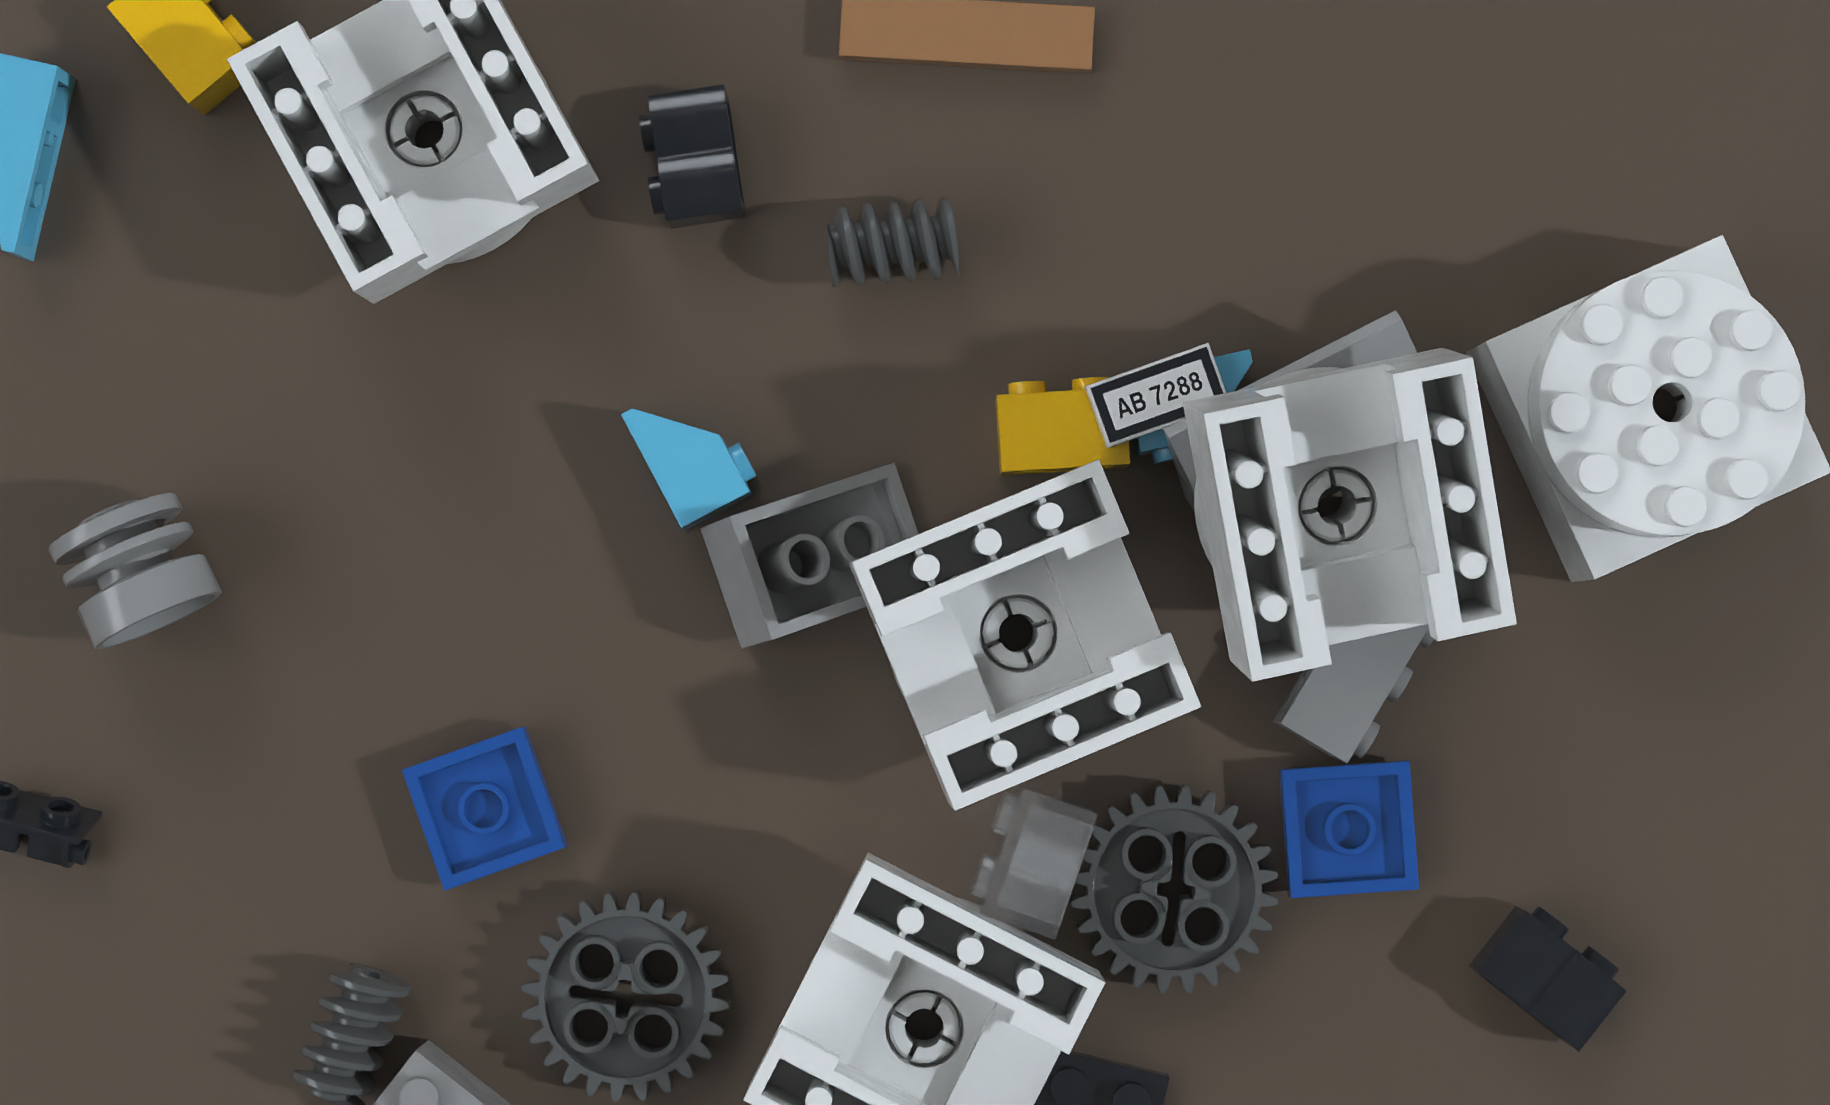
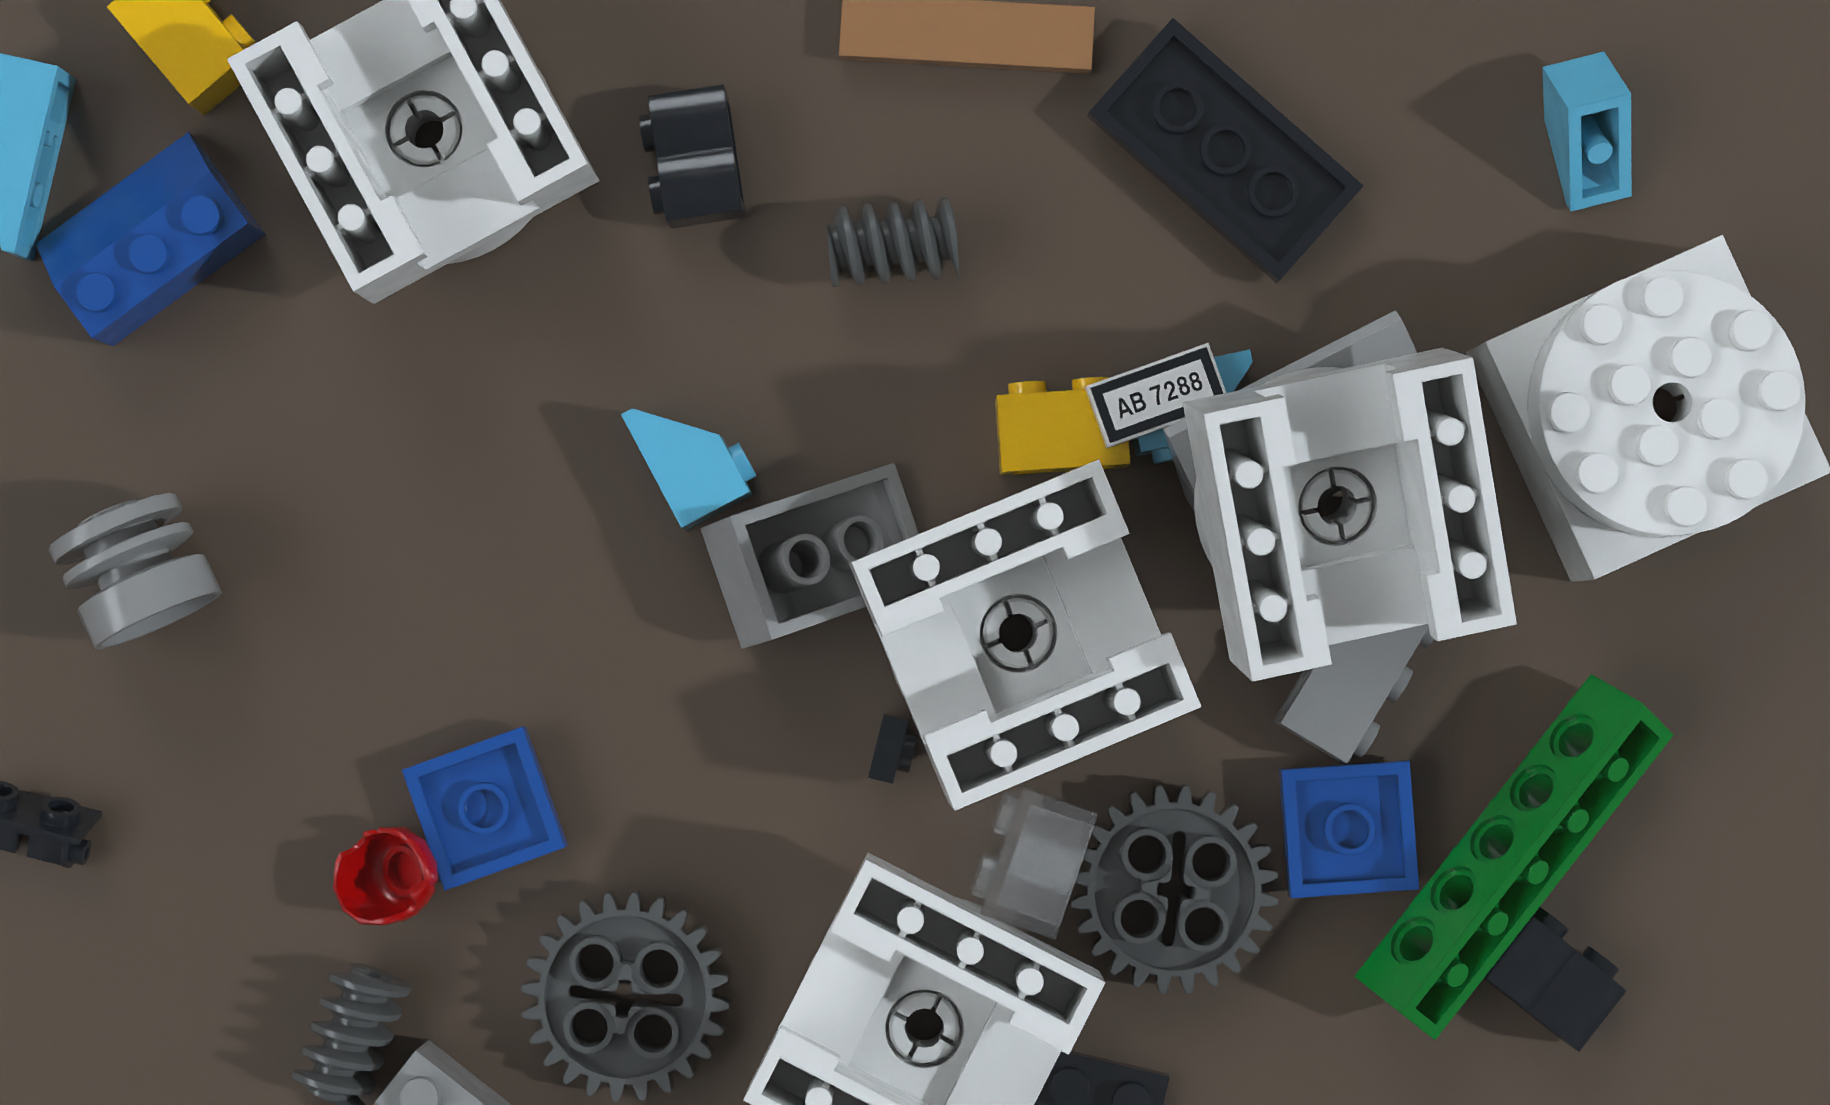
none -> blue slope [36,132,265,346]
none -> red hair [333,827,438,925]
none -> black plate [868,713,918,784]
none -> black plate [1087,18,1364,284]
none -> green brick [1354,674,1674,1040]
none -> medium azure slope [1542,52,1632,212]

